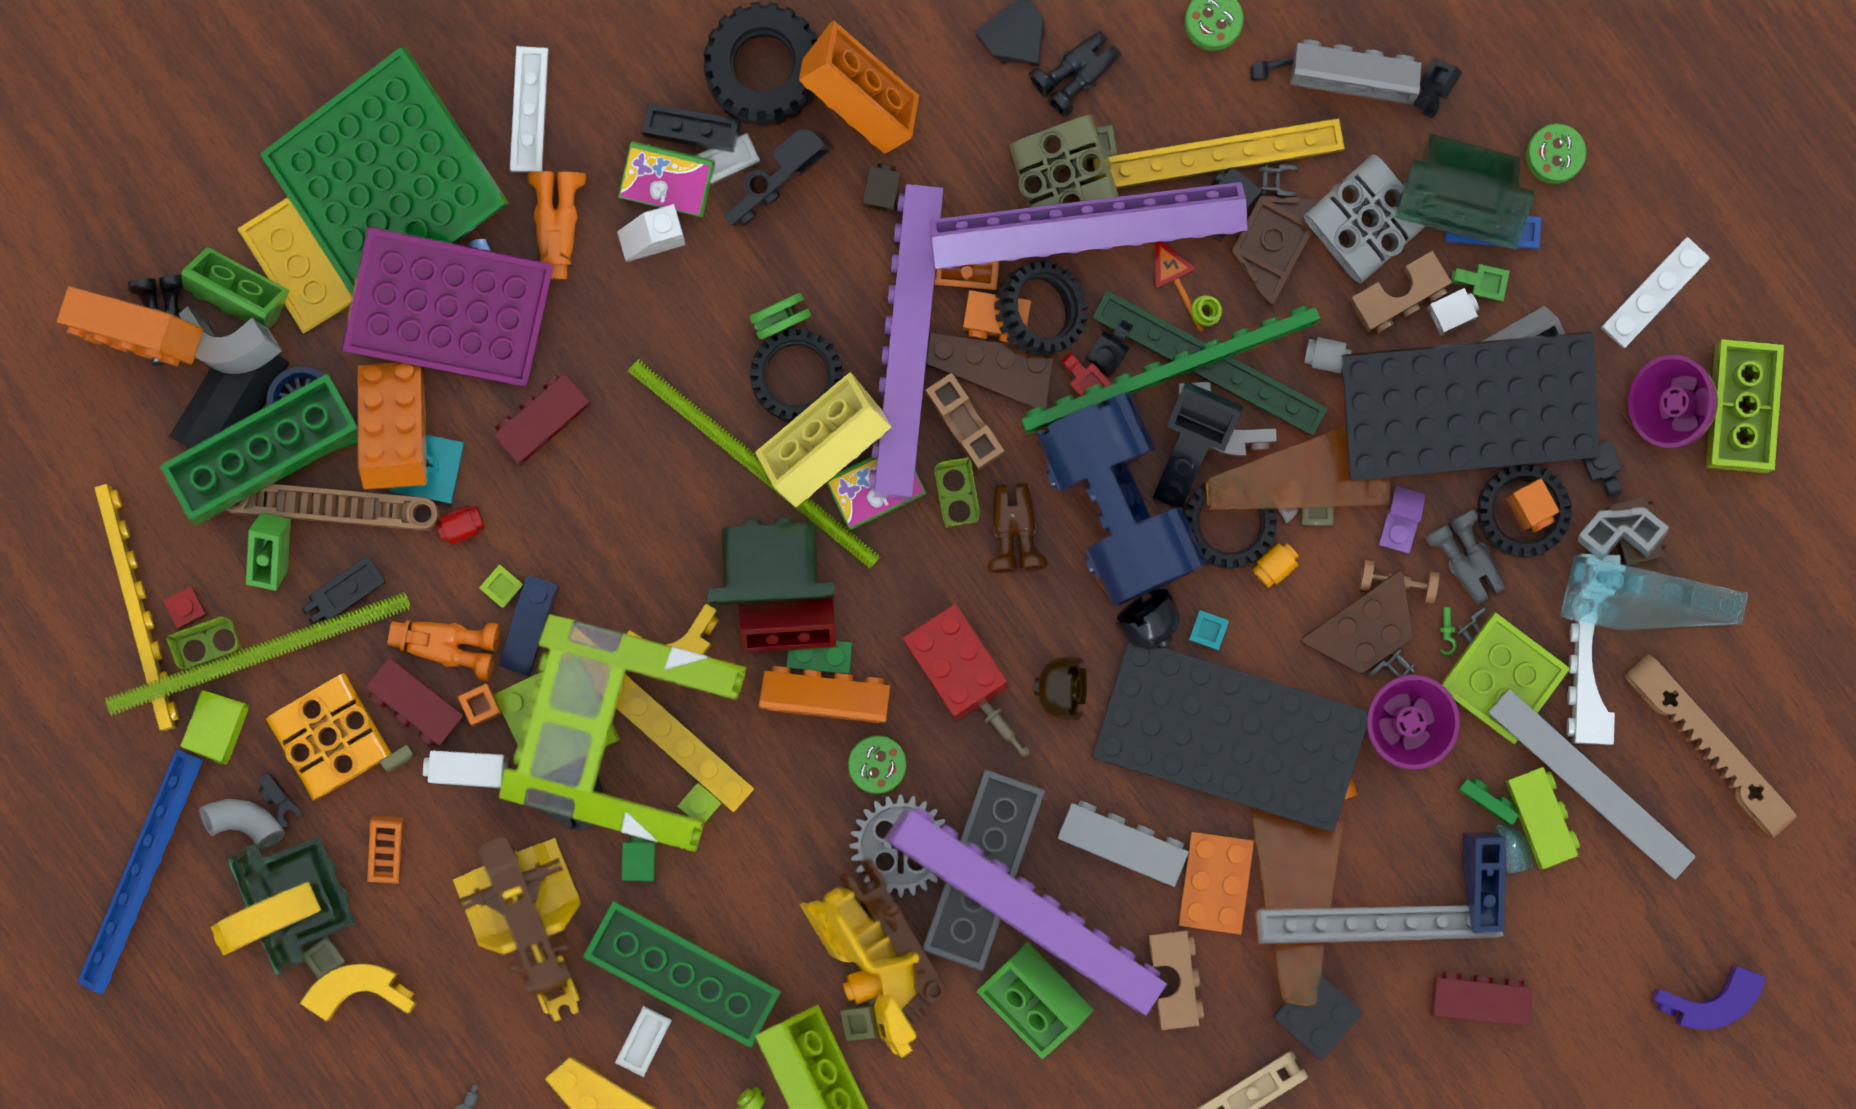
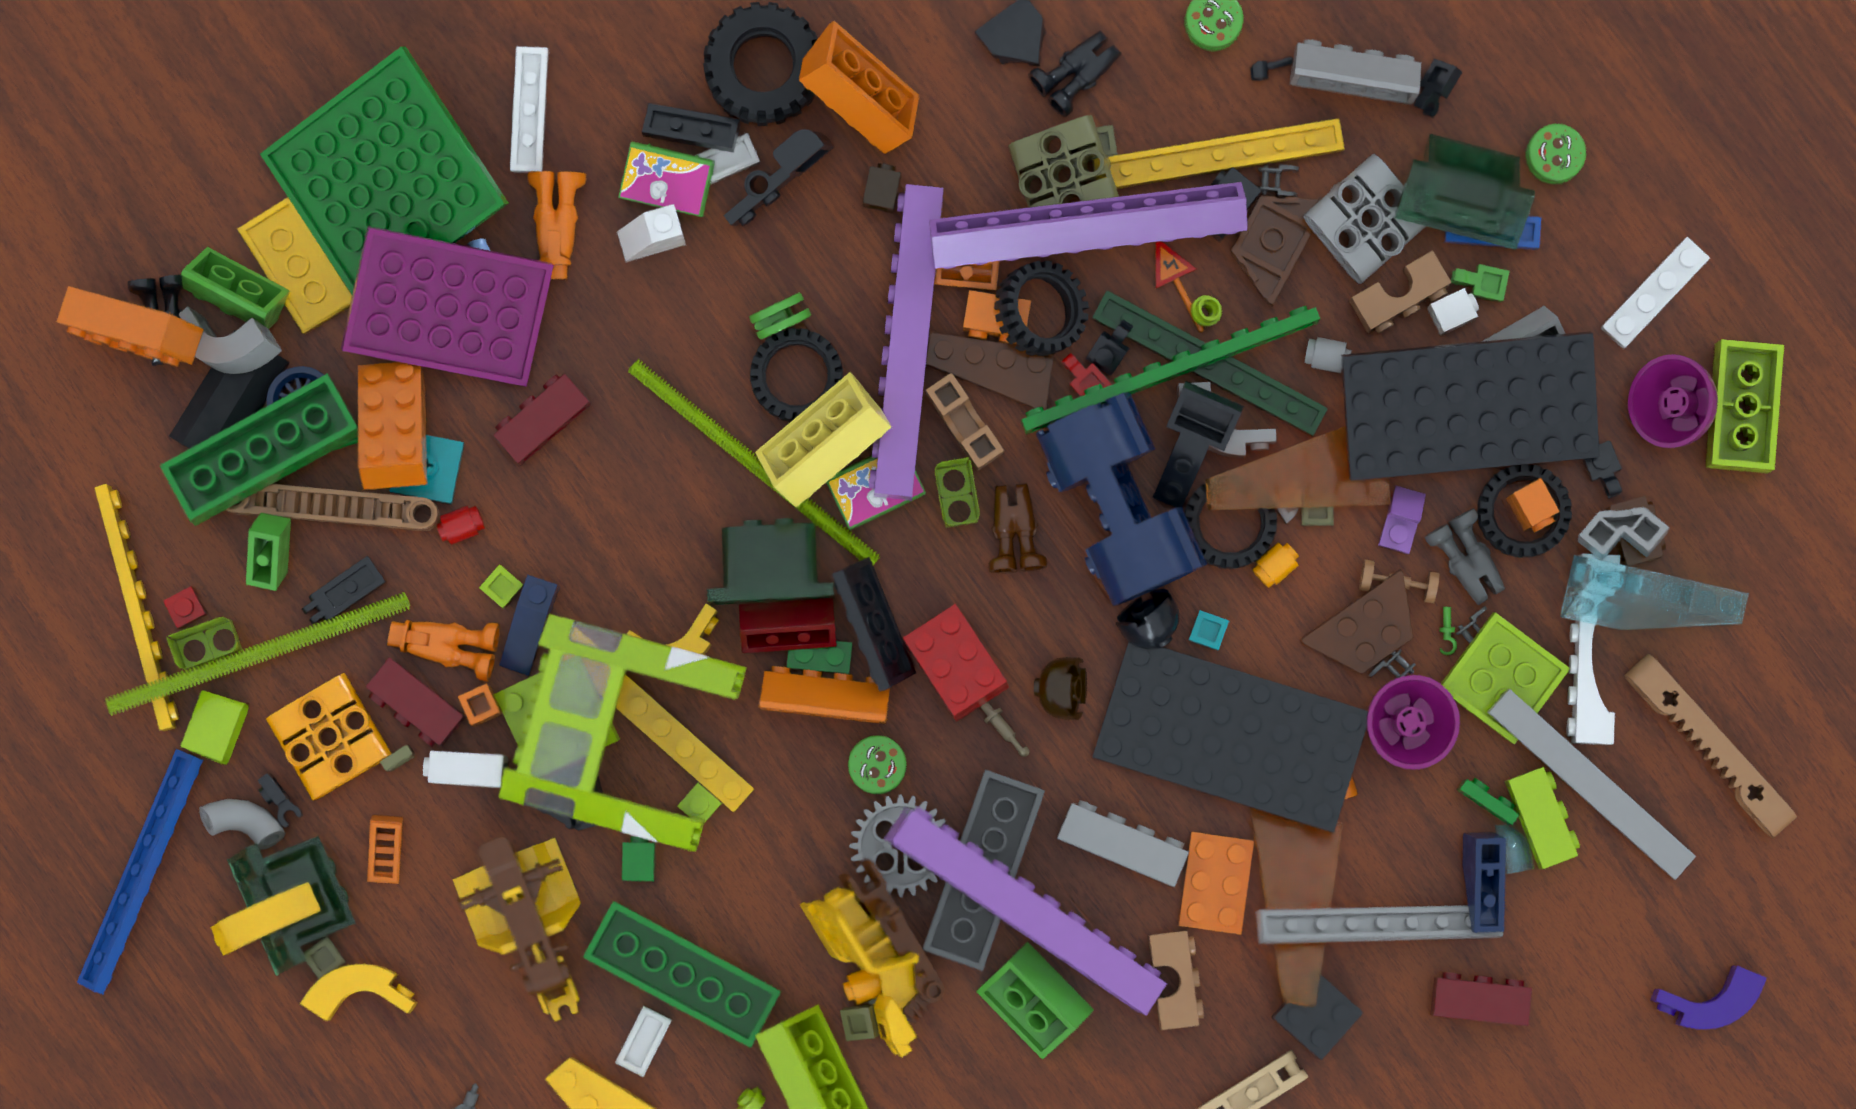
none -> black plate [832,557,916,691]

